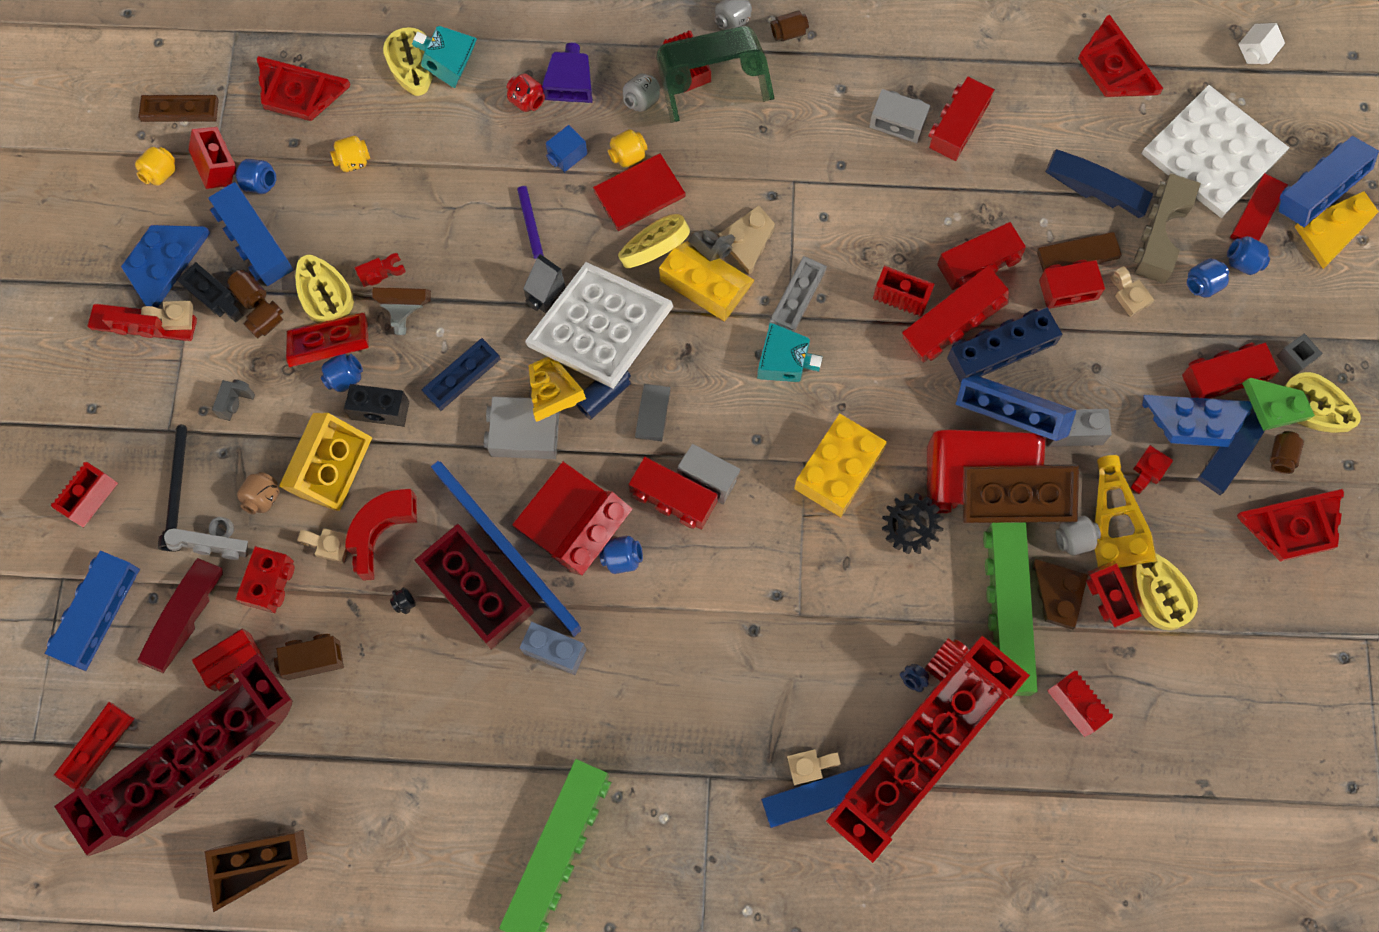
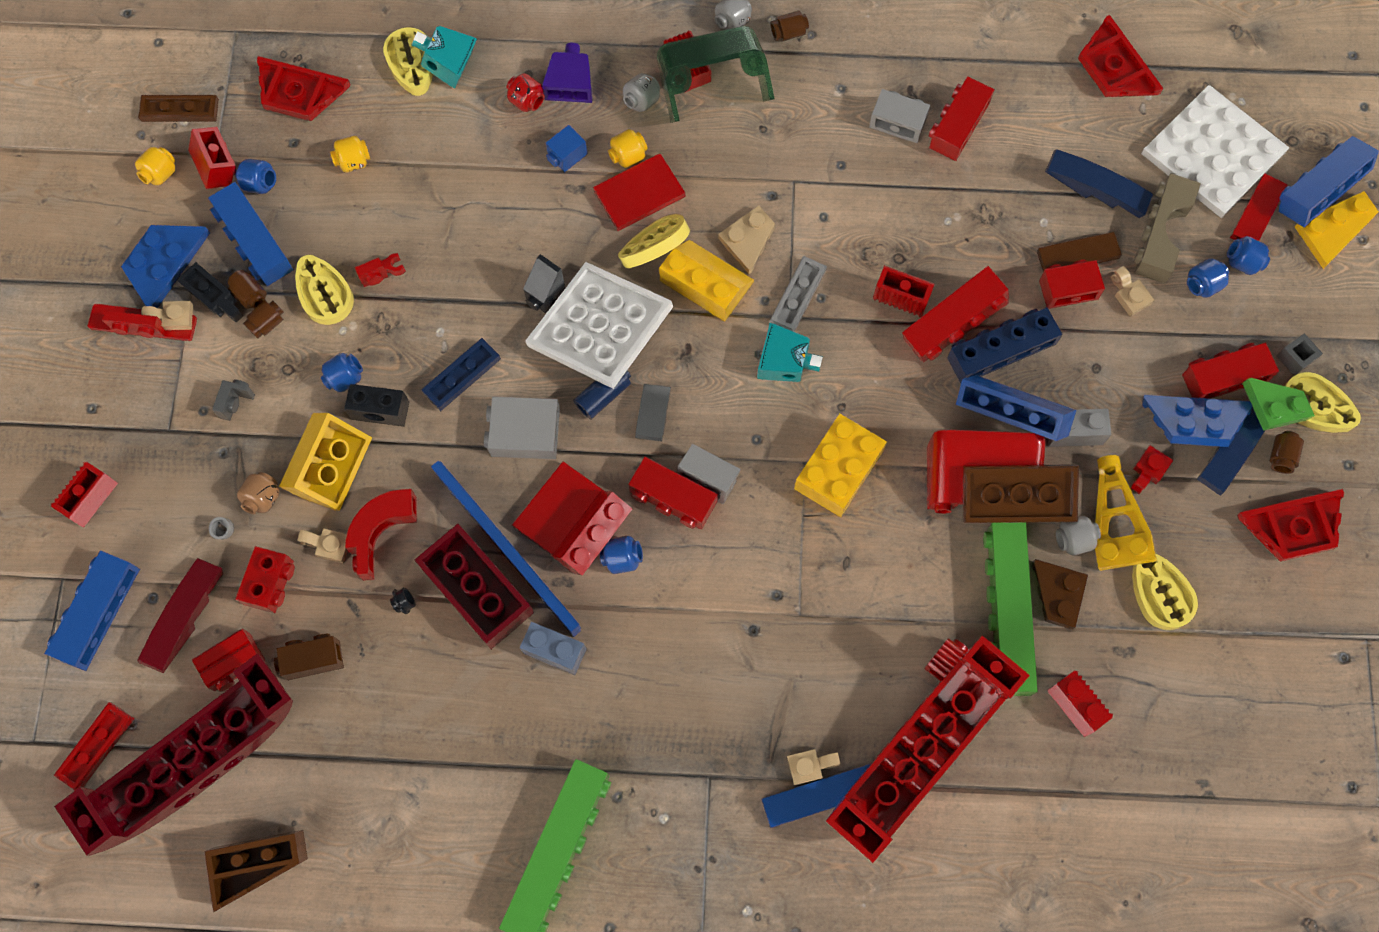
black piece [157,424,187,552] -> none
light grey plate [164,529,248,560] -> none
red tile [286,312,369,367] -> none
reddish brown piece [372,287,431,335] -> none
dark purple bar [517,186,544,259] -> none
yellow wing [528,356,586,422] -> none
dark grey bracket [688,230,735,261] -> none
black gear [882,493,944,554] -> none
dark blue plate [899,664,930,692] -> none
red brick [937,222,1026,290] -> none
red brick [1085,561,1141,628] -> none
white brick [1239,23,1285,64] -> none

